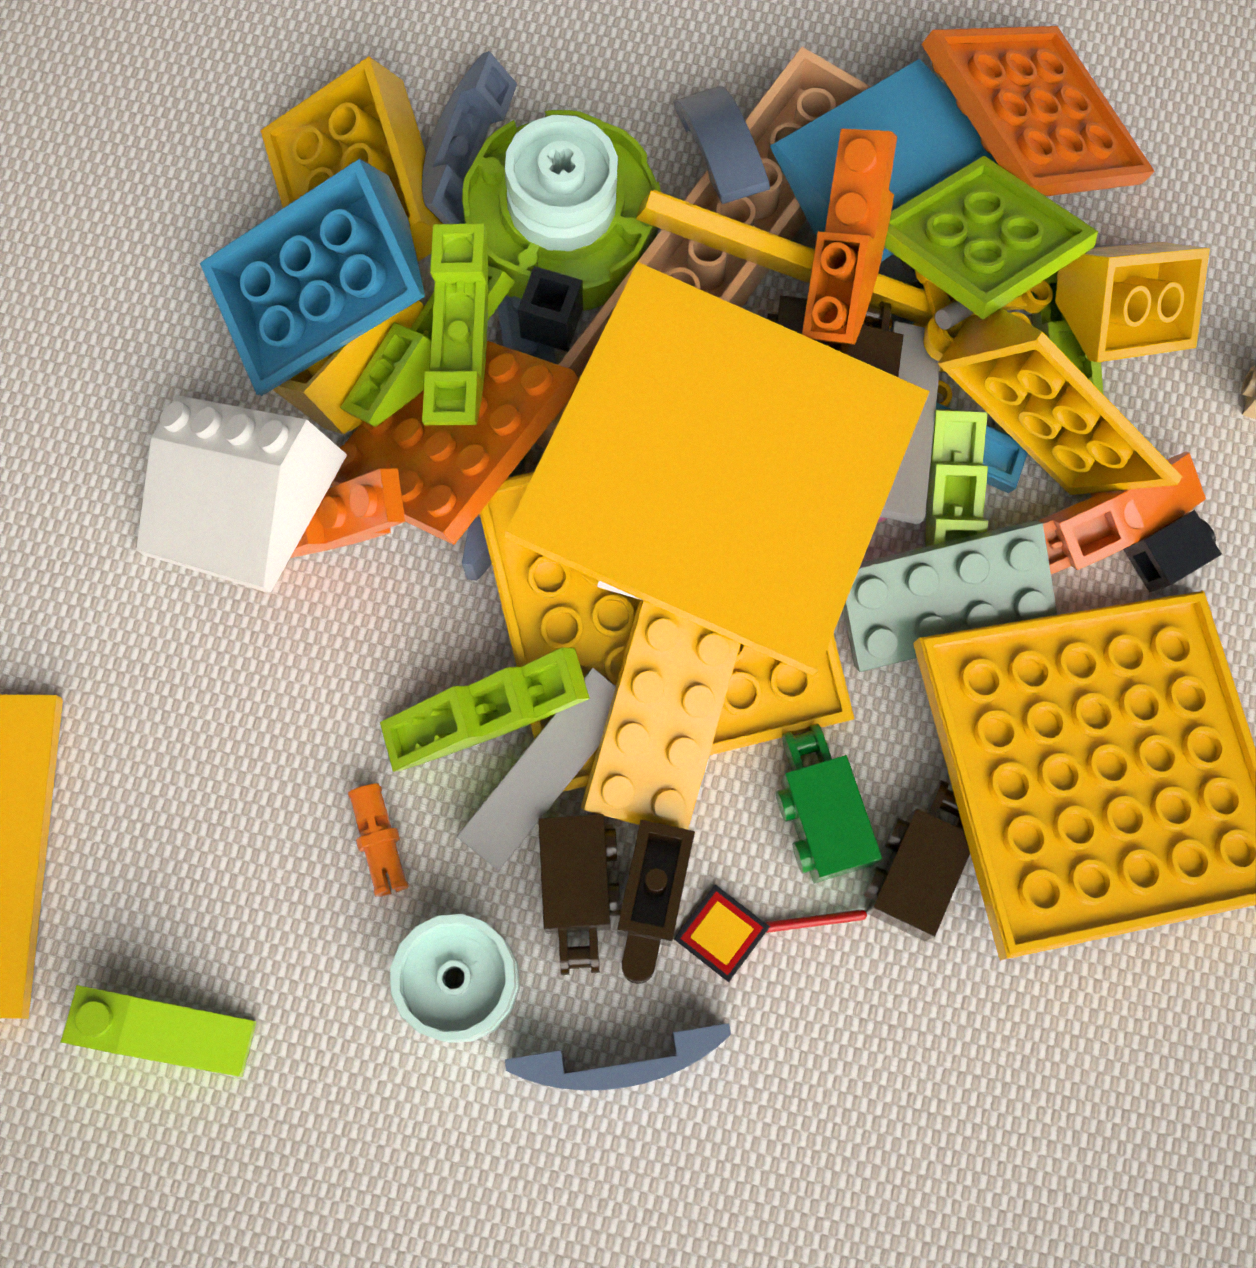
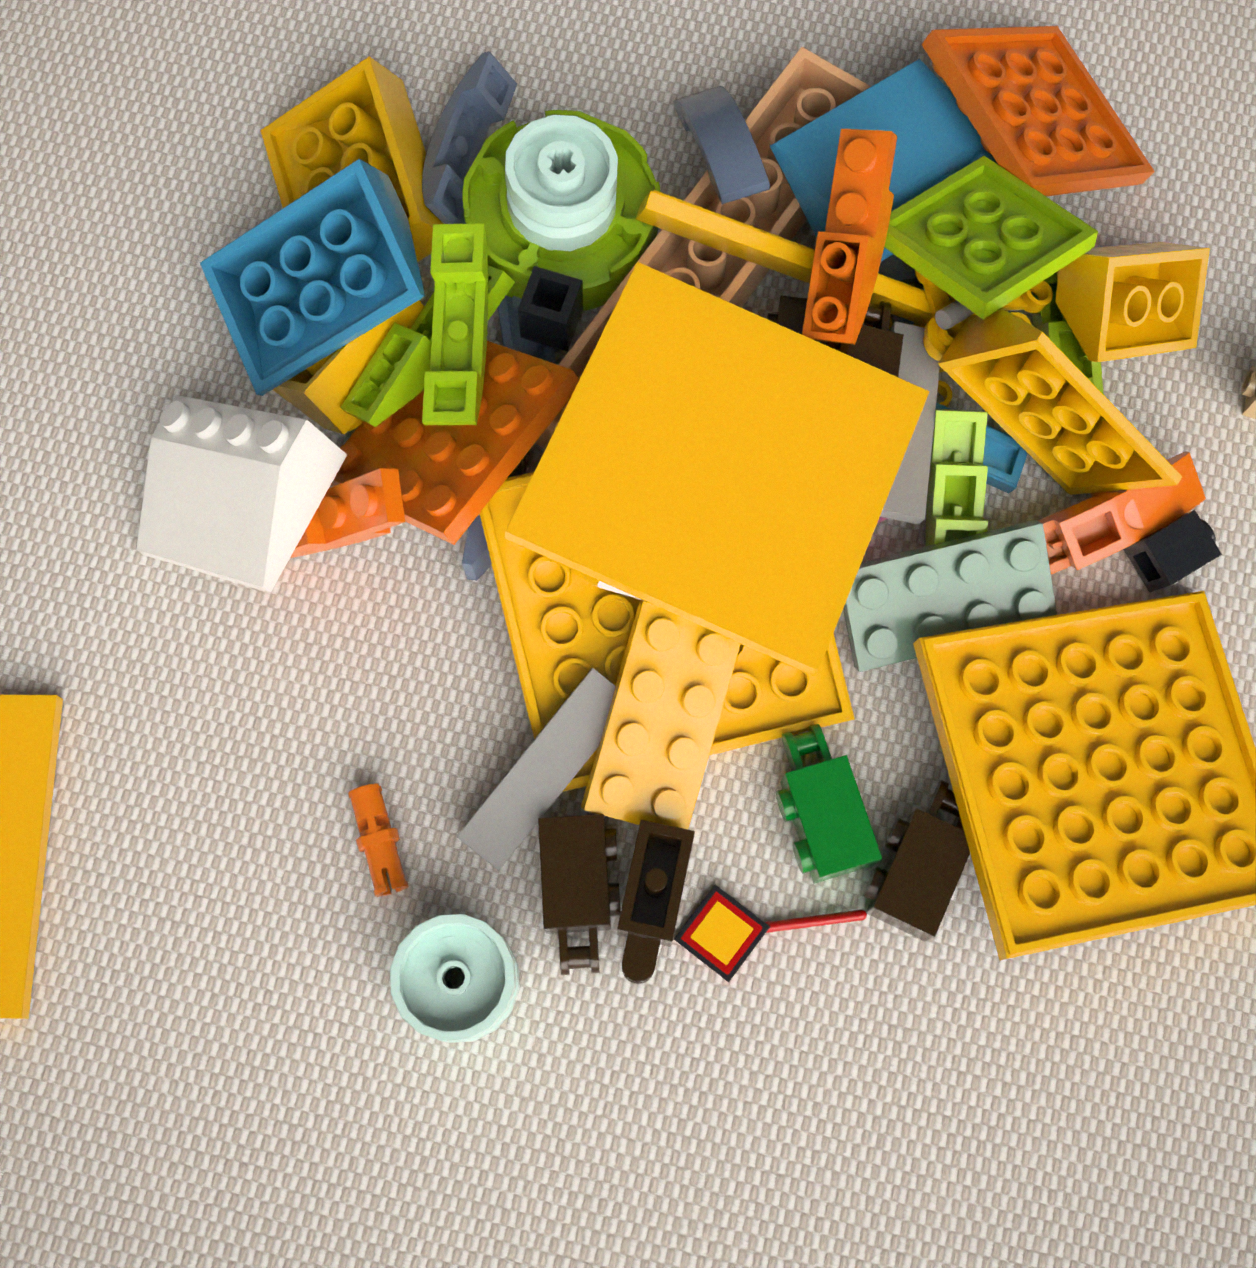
lime slope [61,985,257,1077] -> none
lime slope [380,648,590,772] -> none
sand blue slope [505,1023,731,1091] -> none

